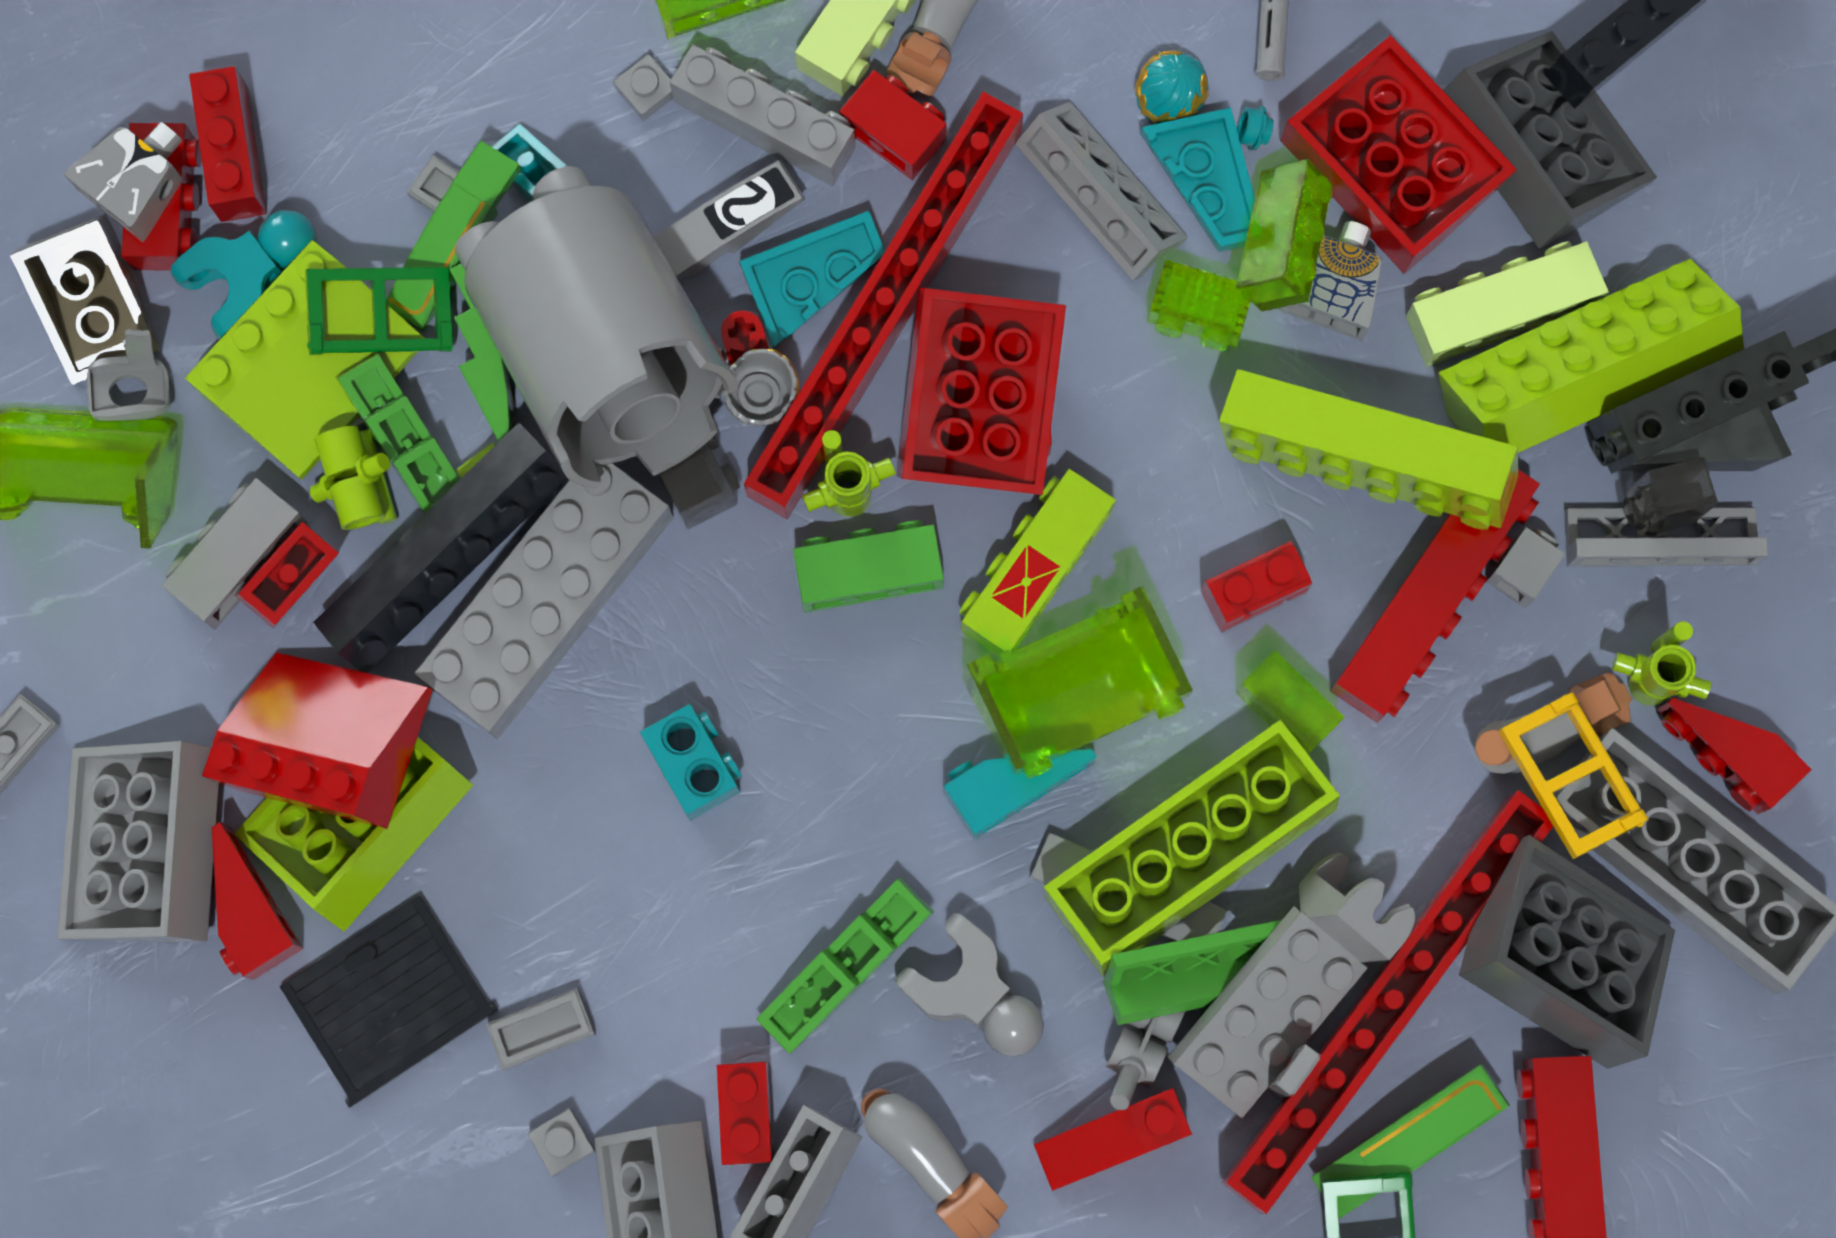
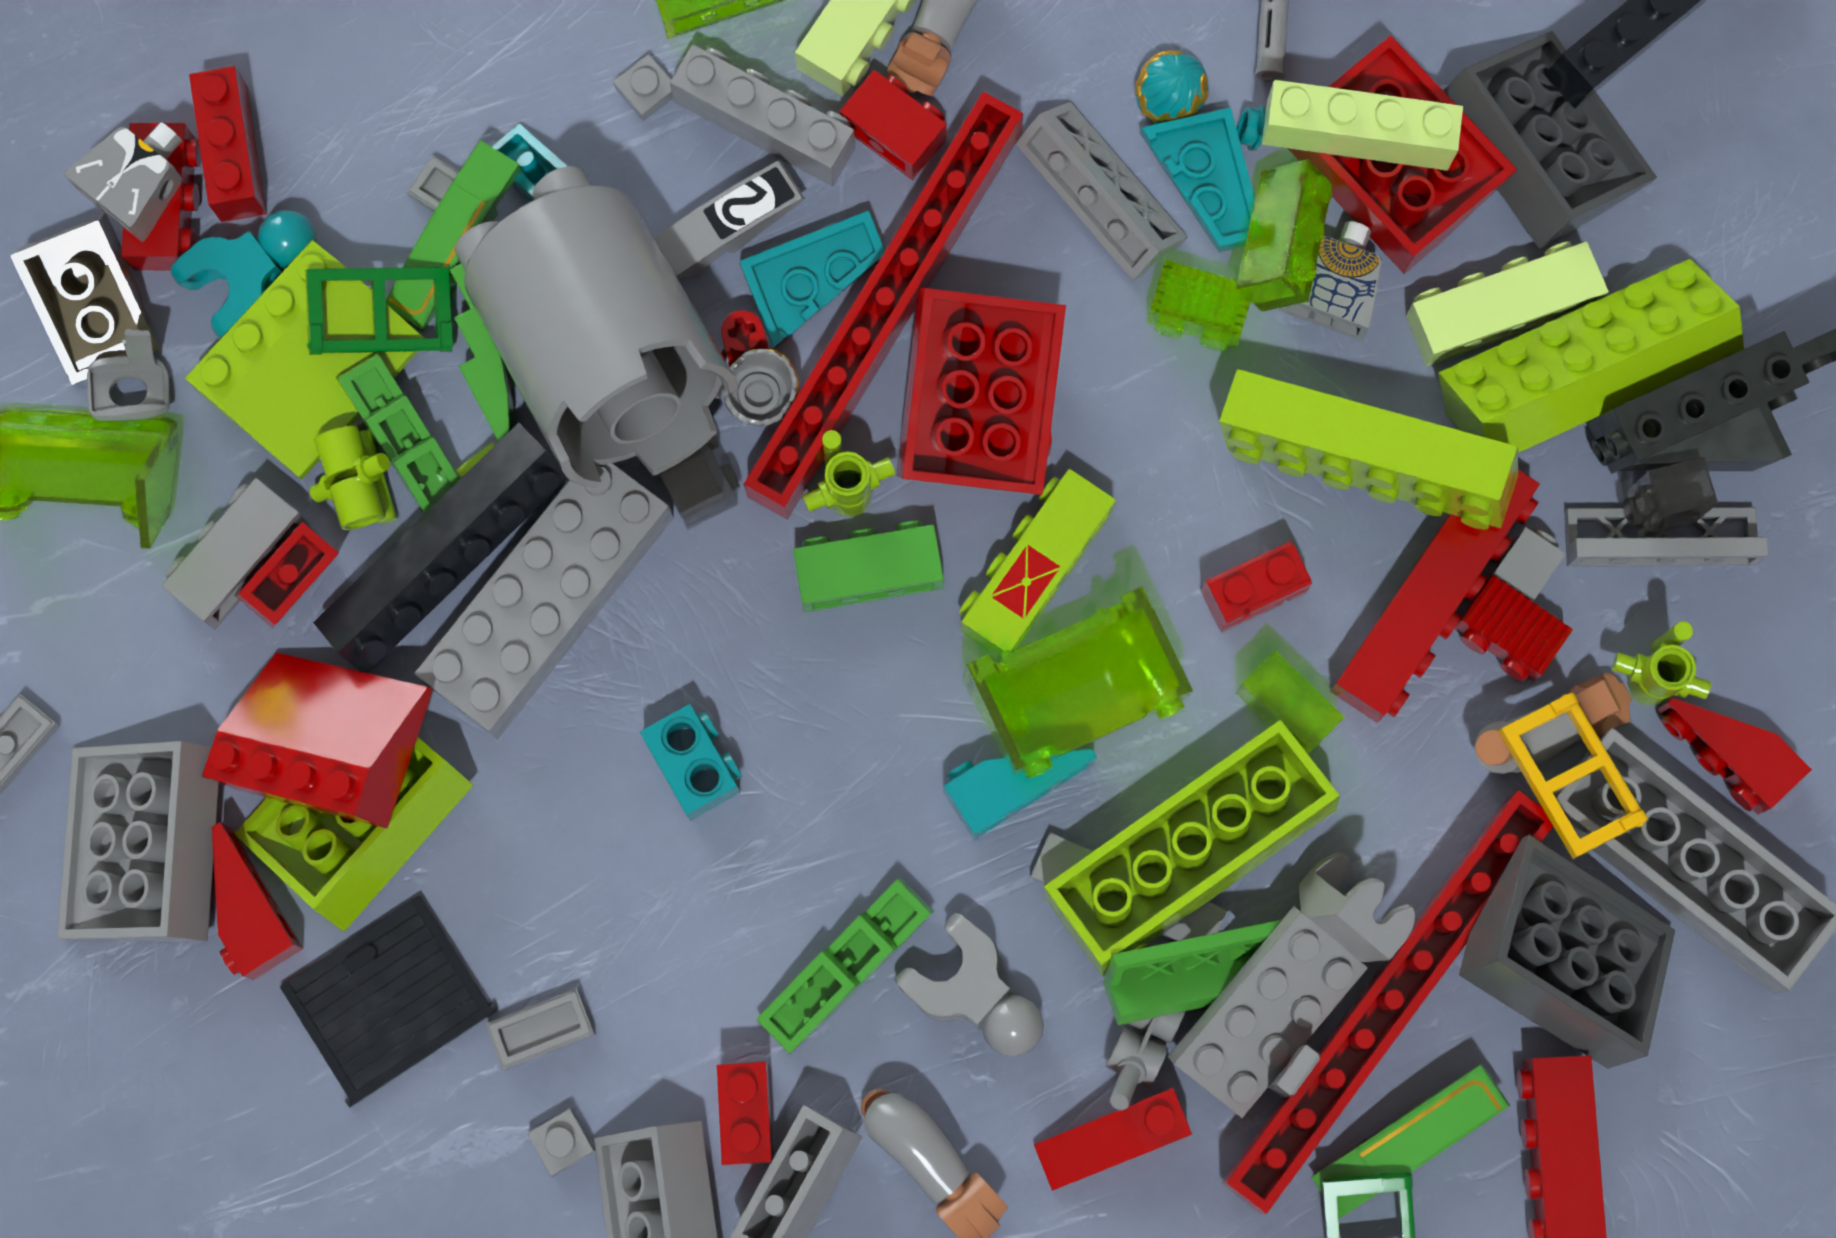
none -> yellowish green brick [1261,80,1463,171]
none -> red brick [1455,575,1573,682]

